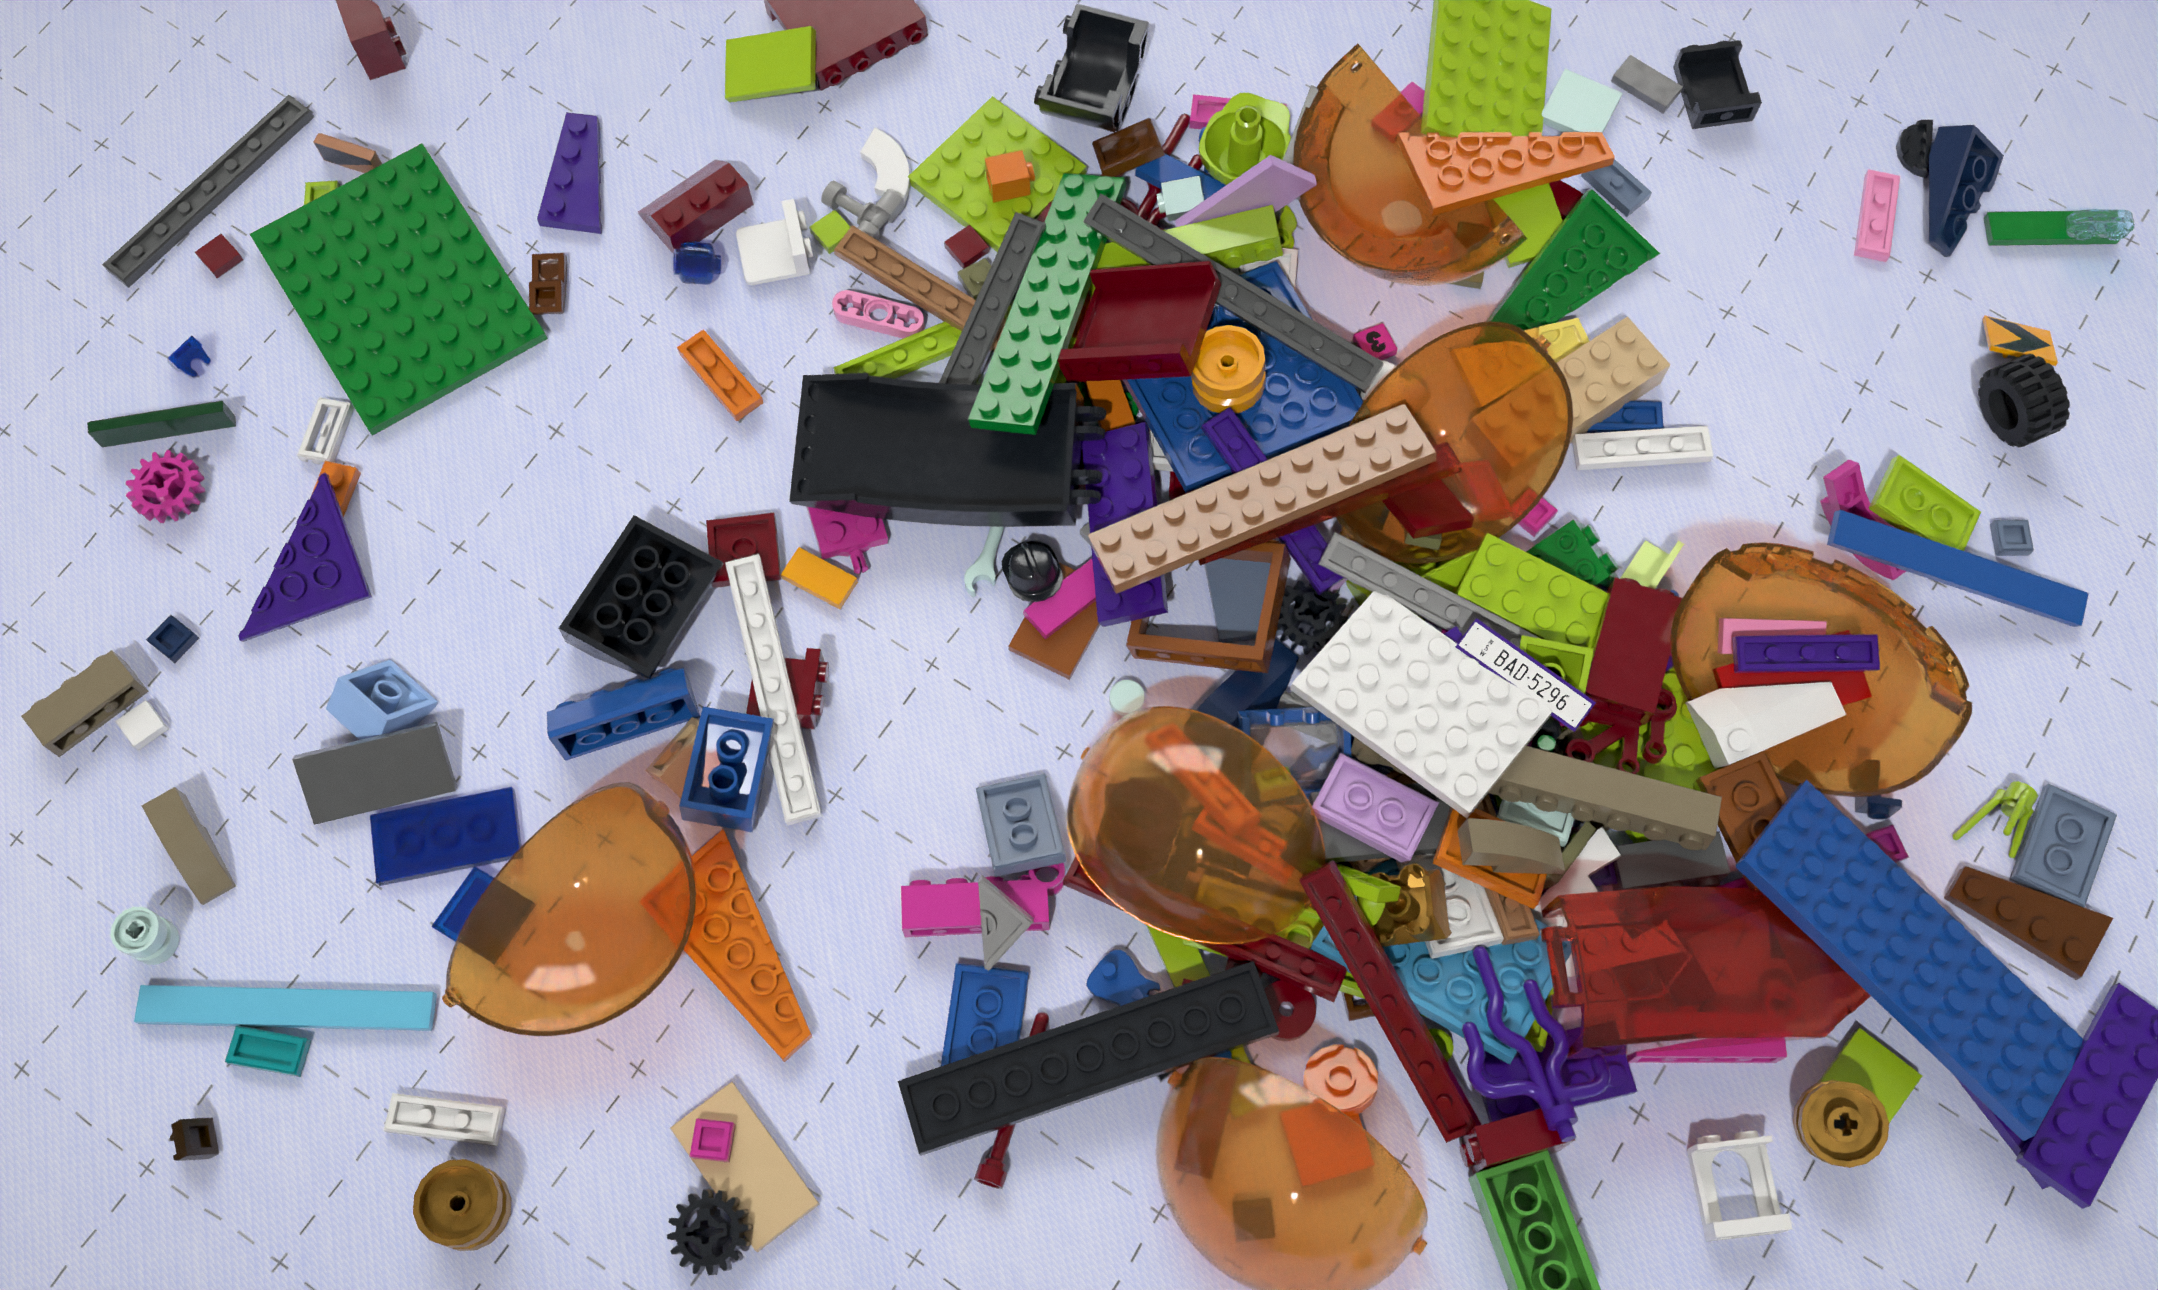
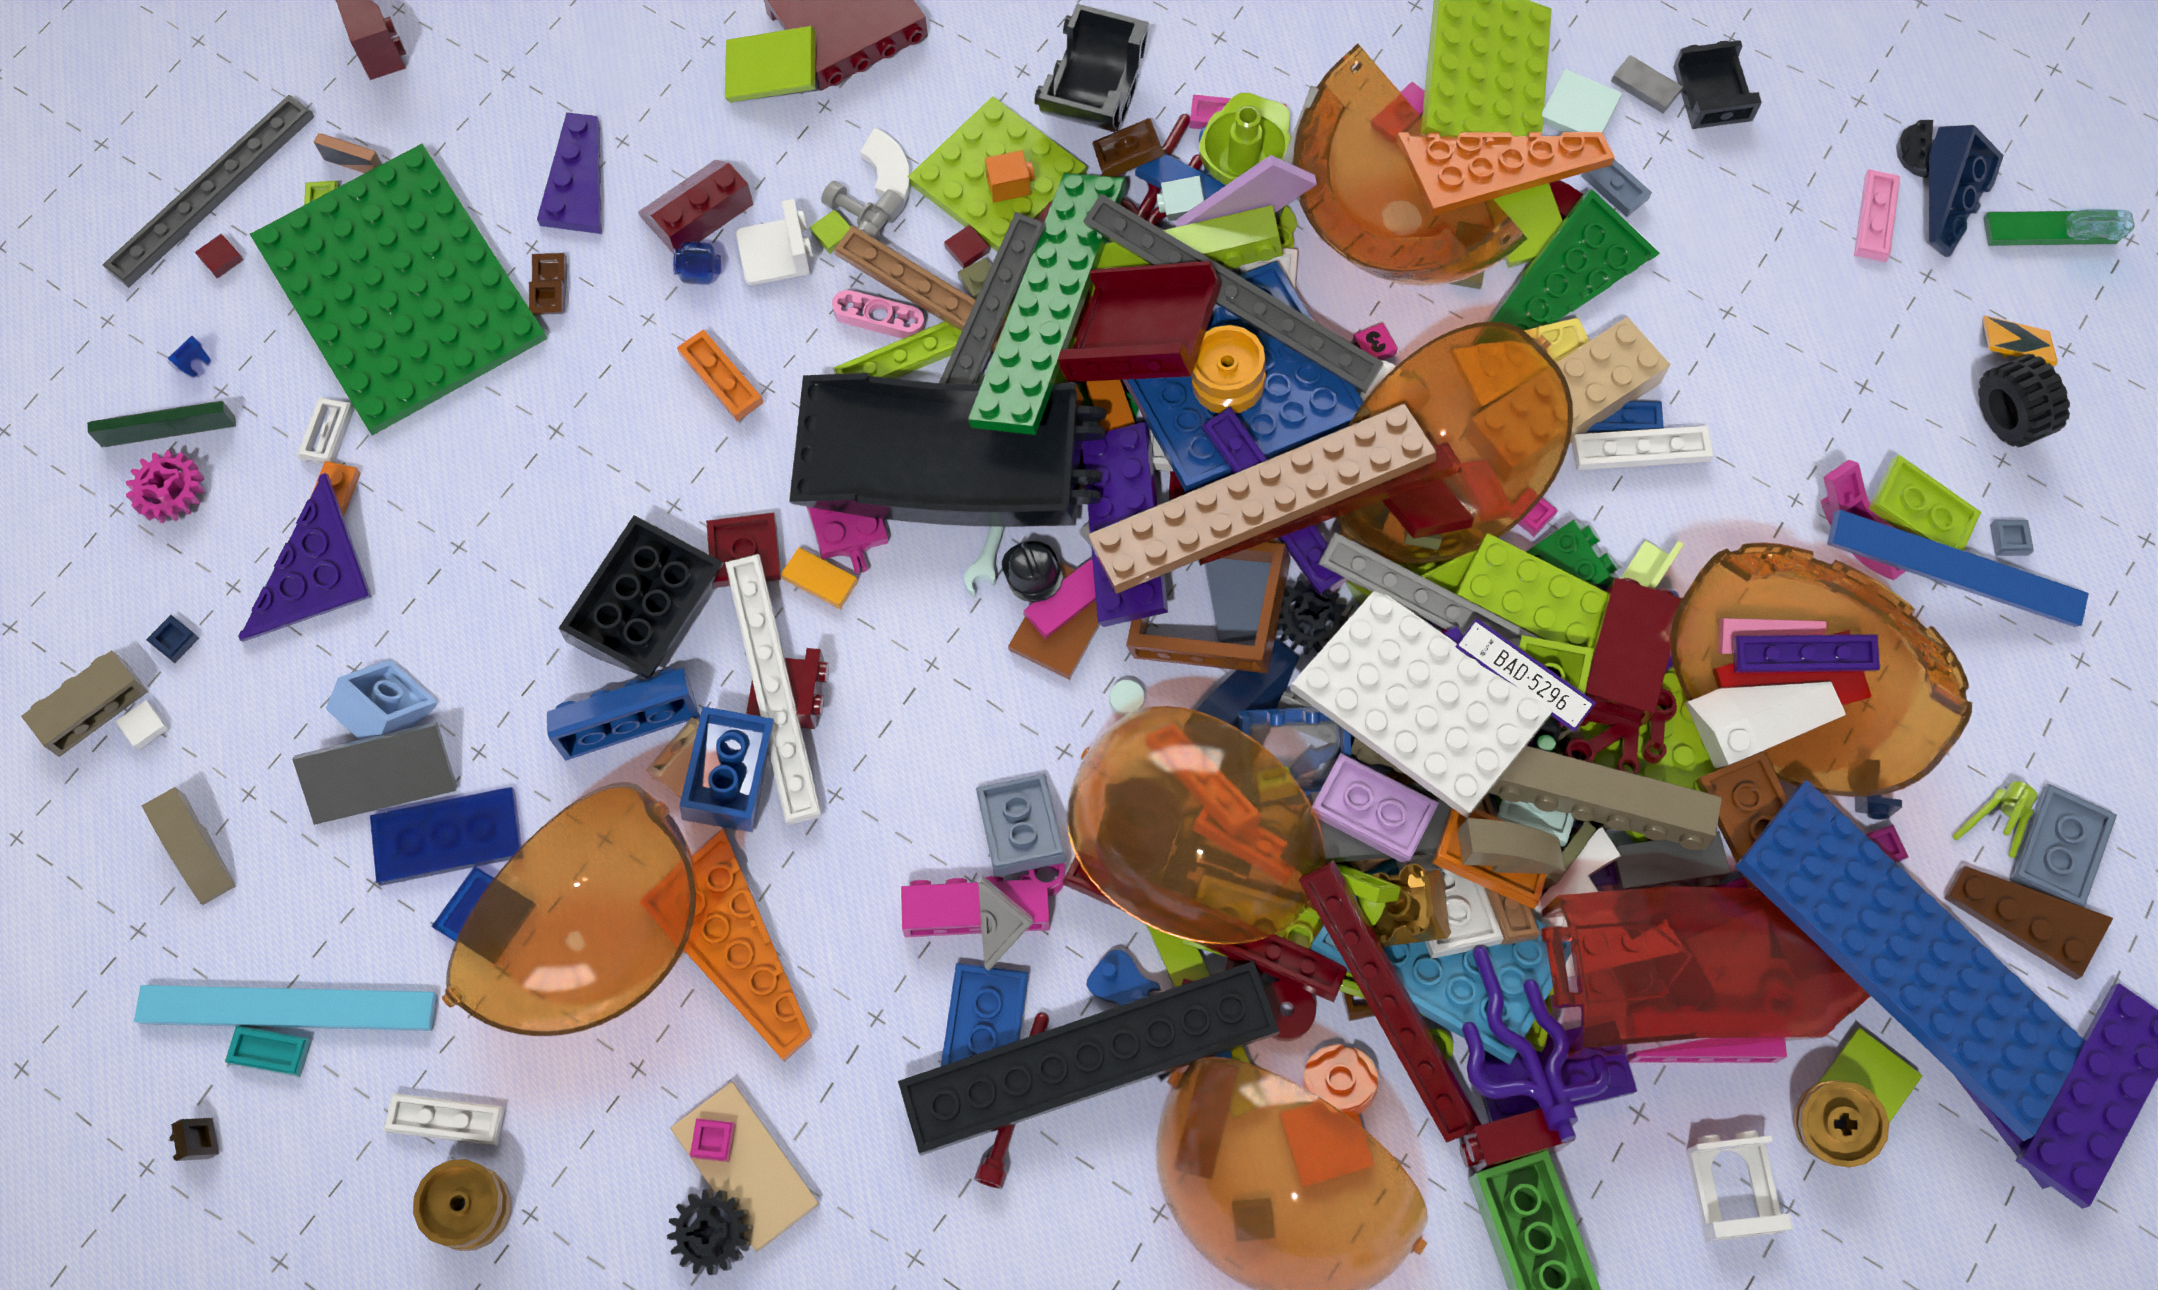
light aqua wheel [110,907,179,965] -> none

